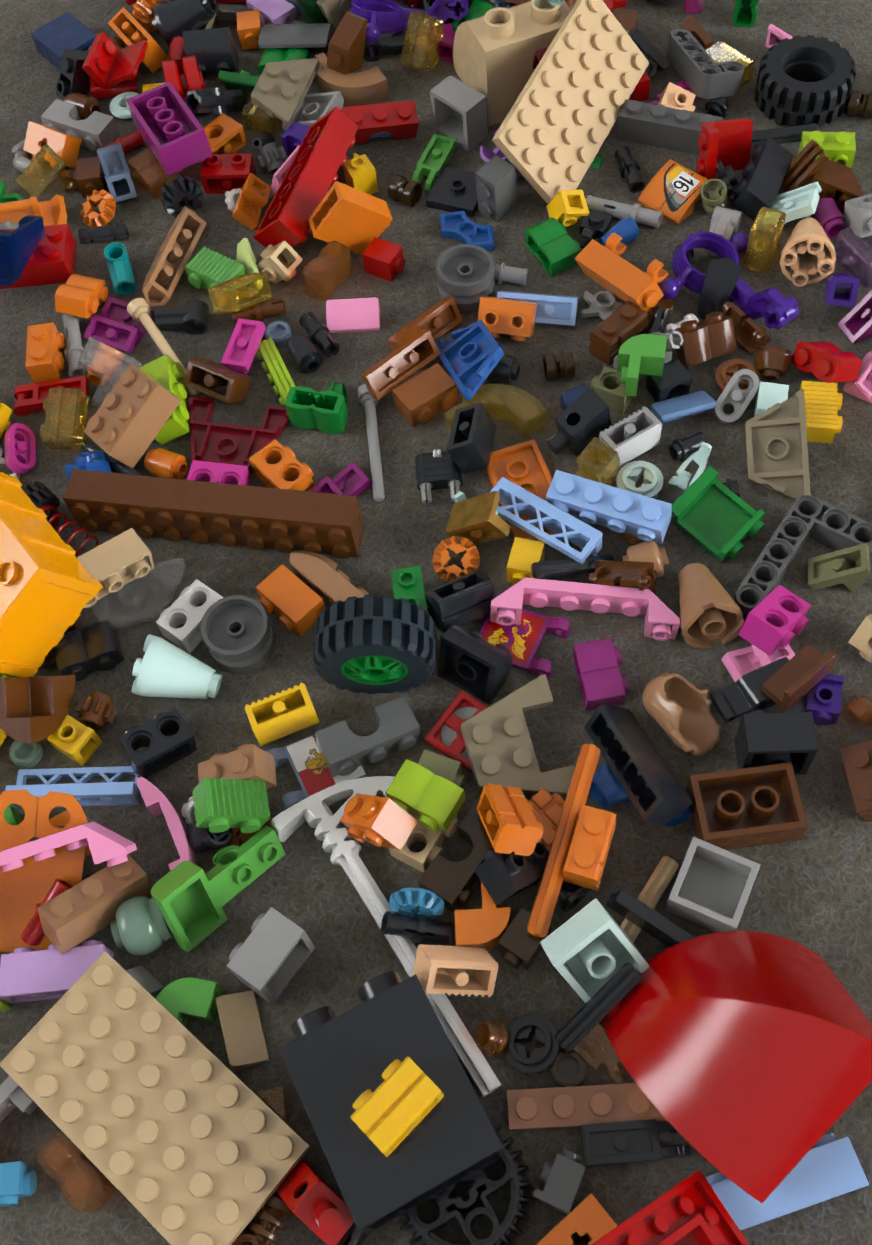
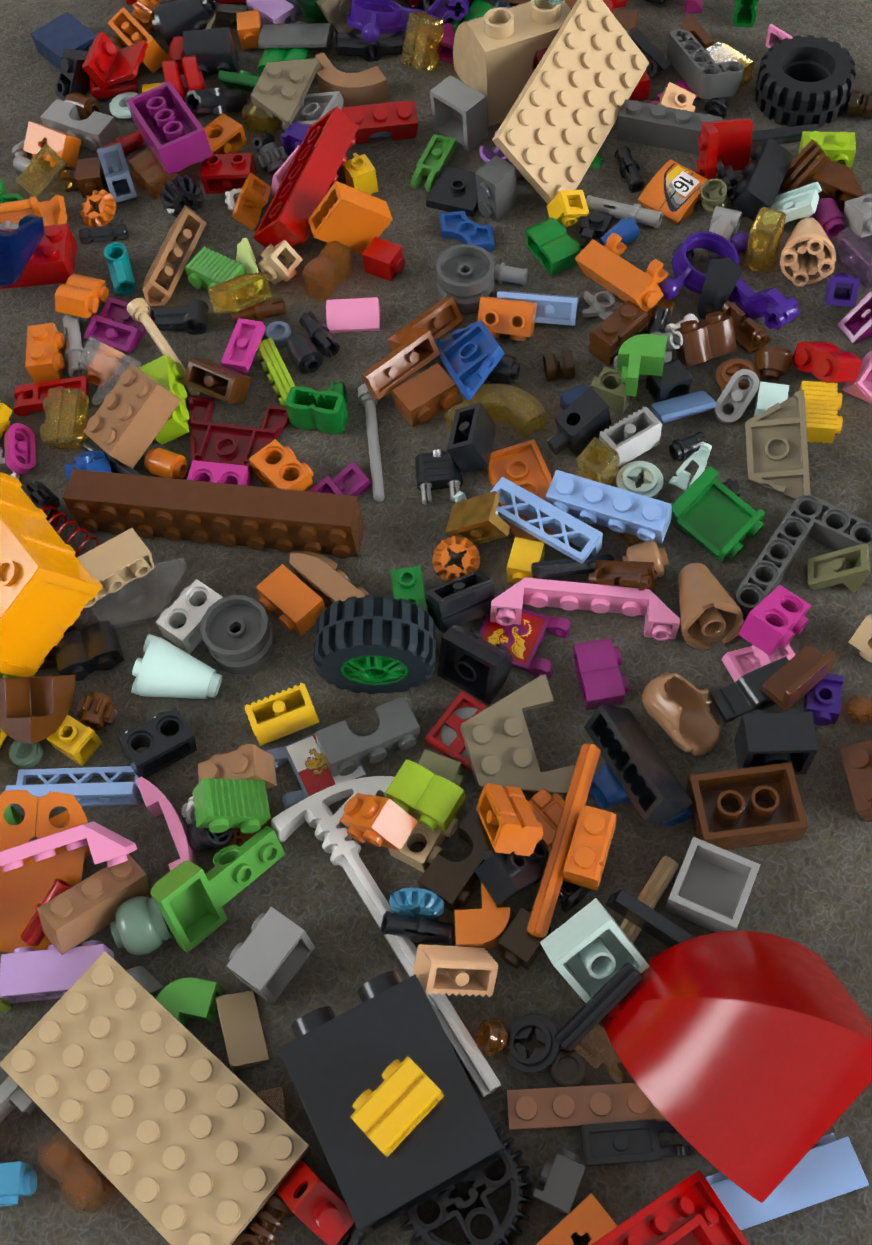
reddish brown slope [327,11,368,75] -> none
dark brown wheel [388,174,422,208] -> none

